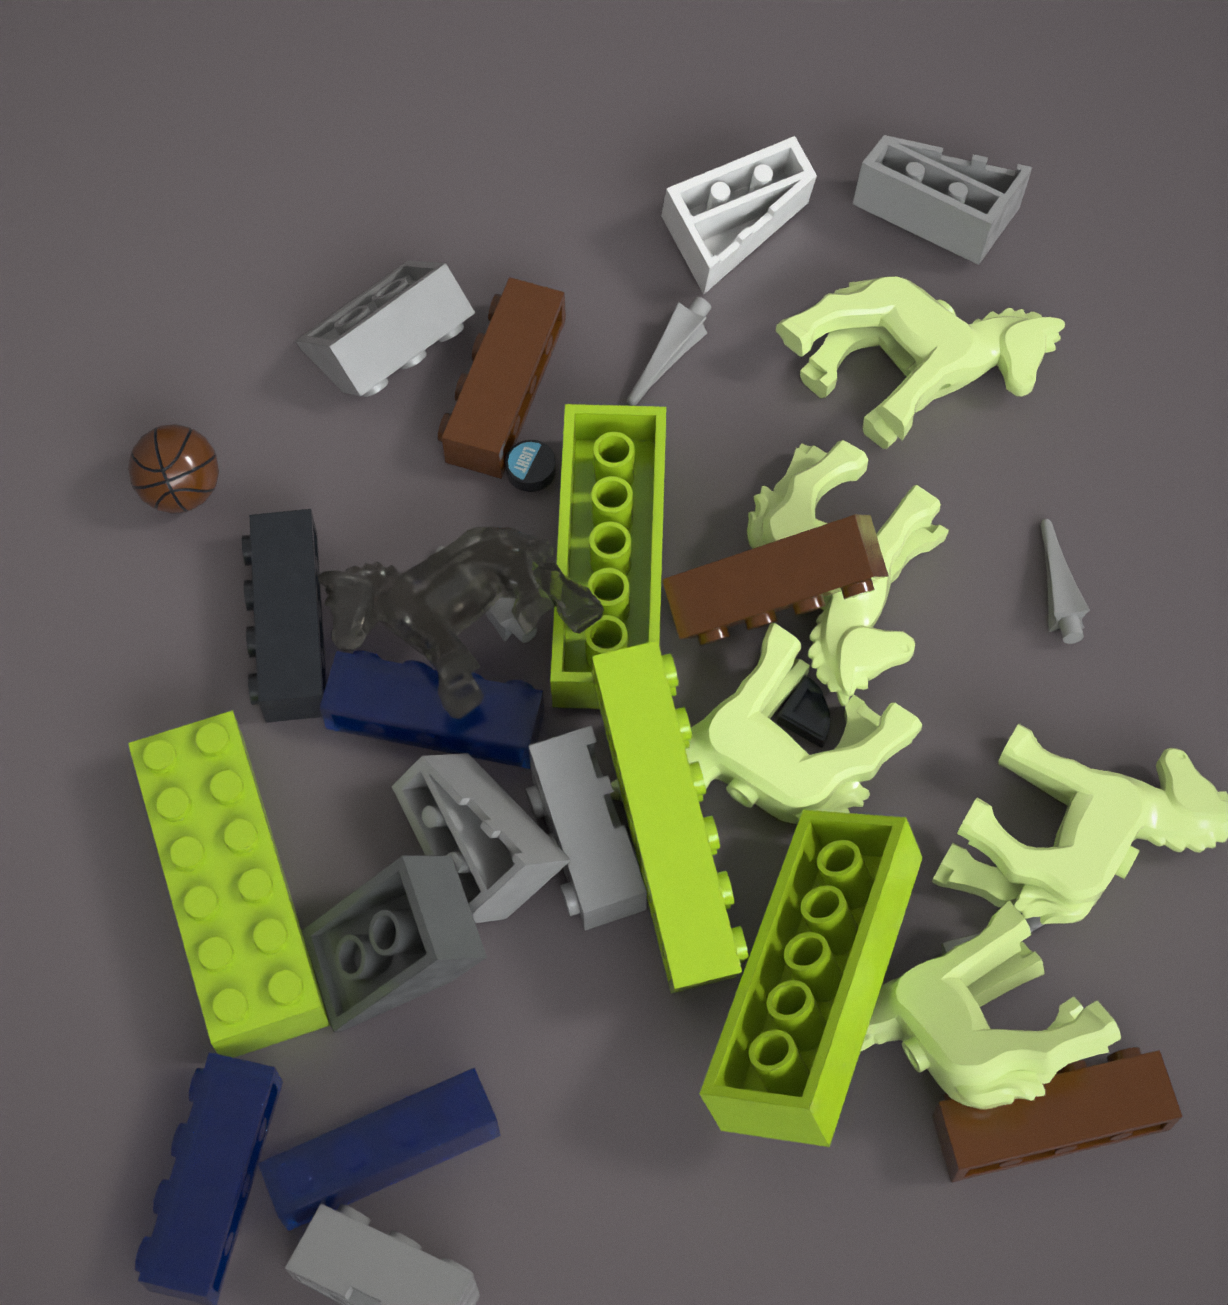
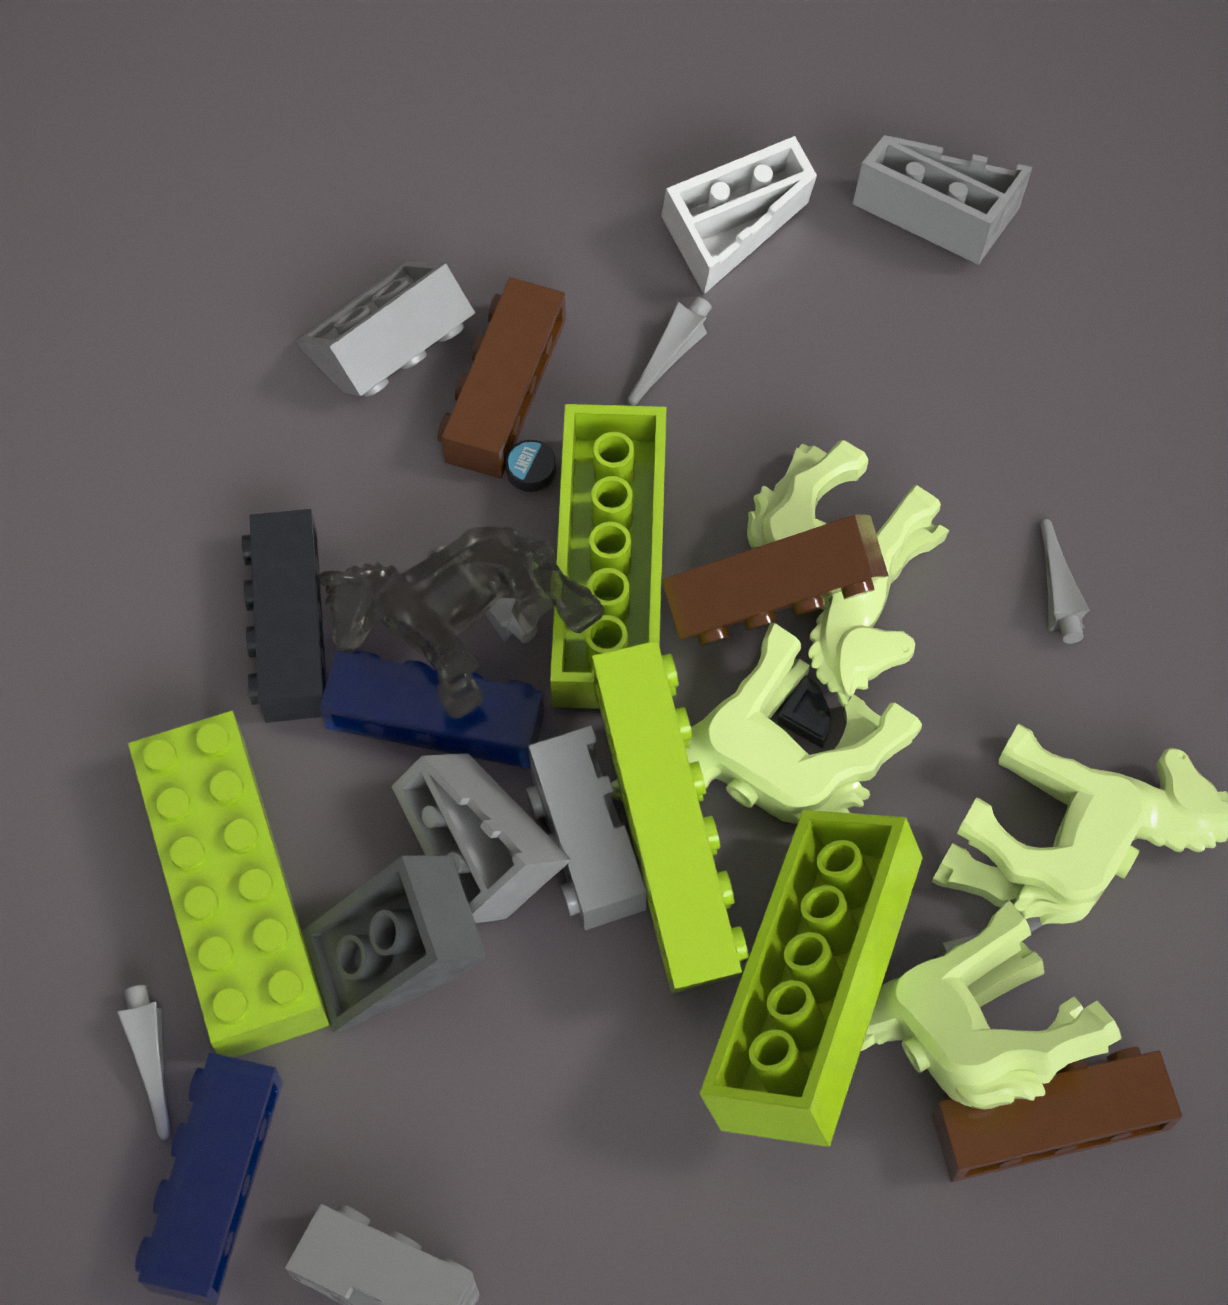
reddish brown piece [128,424,219,514] -> none
clear blue brick [258,1067,501,1231] -> none
yellowish green animal [776,277,1065,449] -> none
none -> light grey piece [117,985,171,1140]

